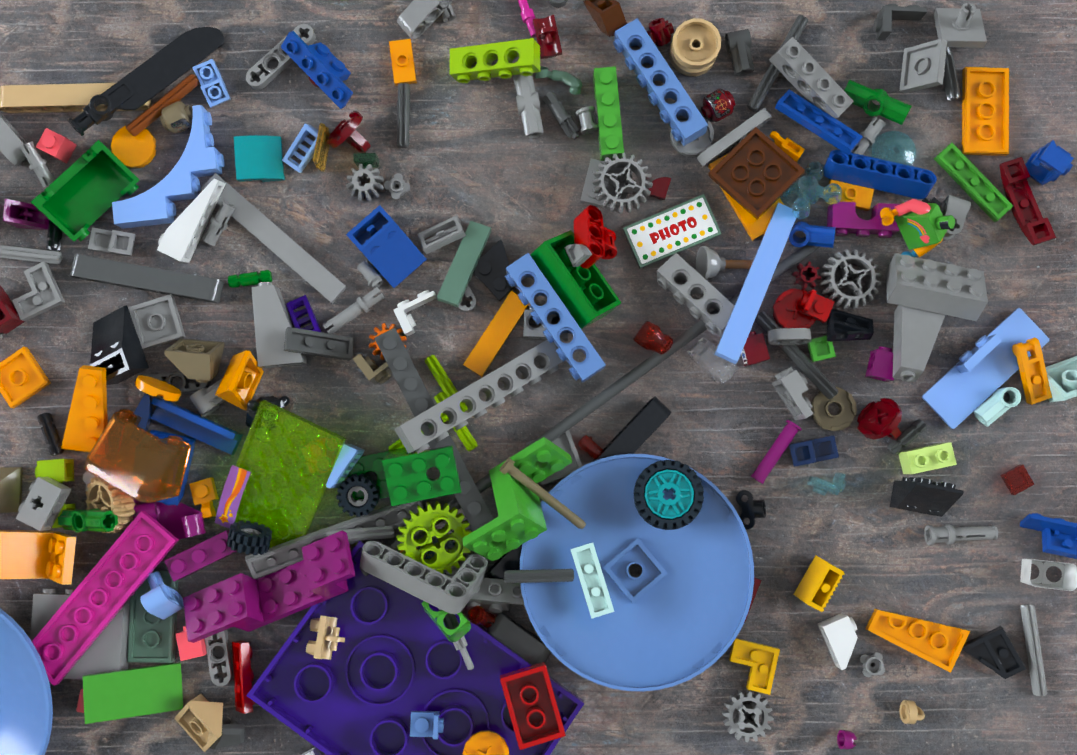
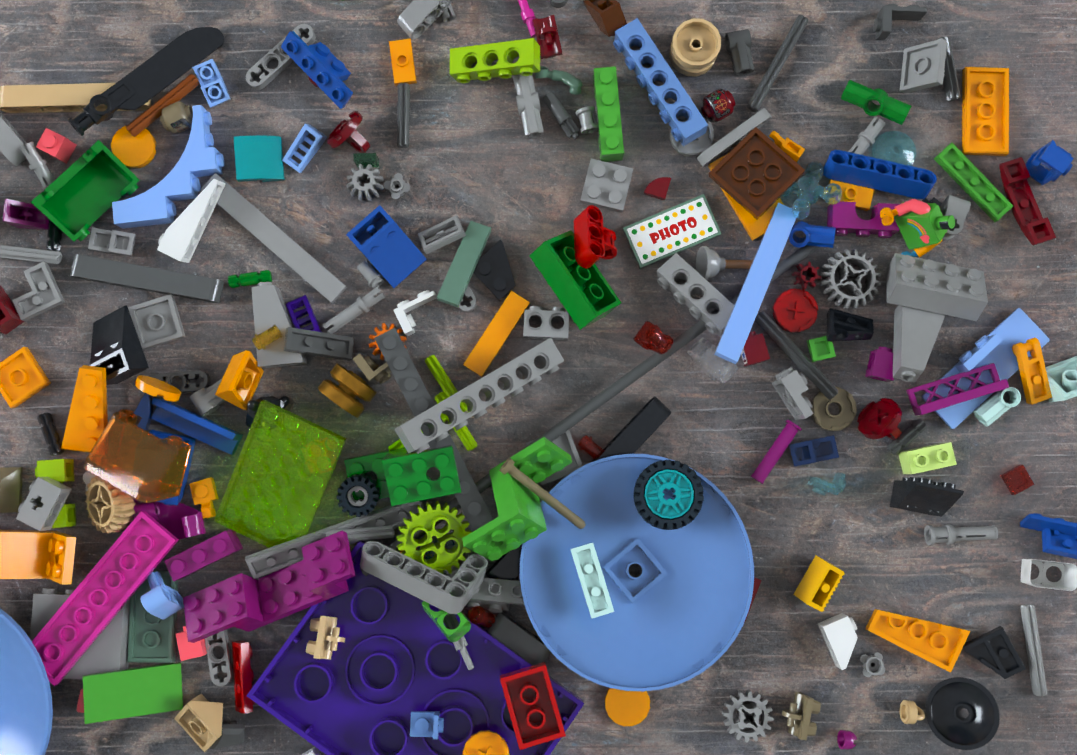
green piece [58,508,118,533] -> none
dark tan slope [165,339,224,383] -> none
light grey pin [202,201,236,246] -> none
medium lavender sticker [215,465,251,529] -> none
black bush [227,521,272,555] -> none
clear yellow piece [313,123,331,172] -> none
light blue slope [326,444,365,488] -> none
dark grey axle [504,569,574,583] -> none
medium blue brick [505,253,606,383] -> none
light grey tile [564,244,592,267] -> none
light grey gear [592,152,653,214] -> none
dark red gear [646,18,674,46] -> none
yellow plate [729,638,780,695] -> none
black piece [736,490,766,530] -> none
light grey beam [768,328,812,345] -> none
light grey brick [769,37,854,119] -> none
blue plate [775,89,863,155] -> none
red bracket [799,289,835,323] -> none
light grey tile [934,3,987,48] -> none
none -> clear yellow pin [252,325,283,350]
none -> pearl gold wheel [318,363,377,418]
none -> light orange tile [605,688,650,726]
none -> dark tan hips [782,692,821,740]
none -> magenta fence [906,363,1010,416]
none -> black dish [925,677,1000,750]

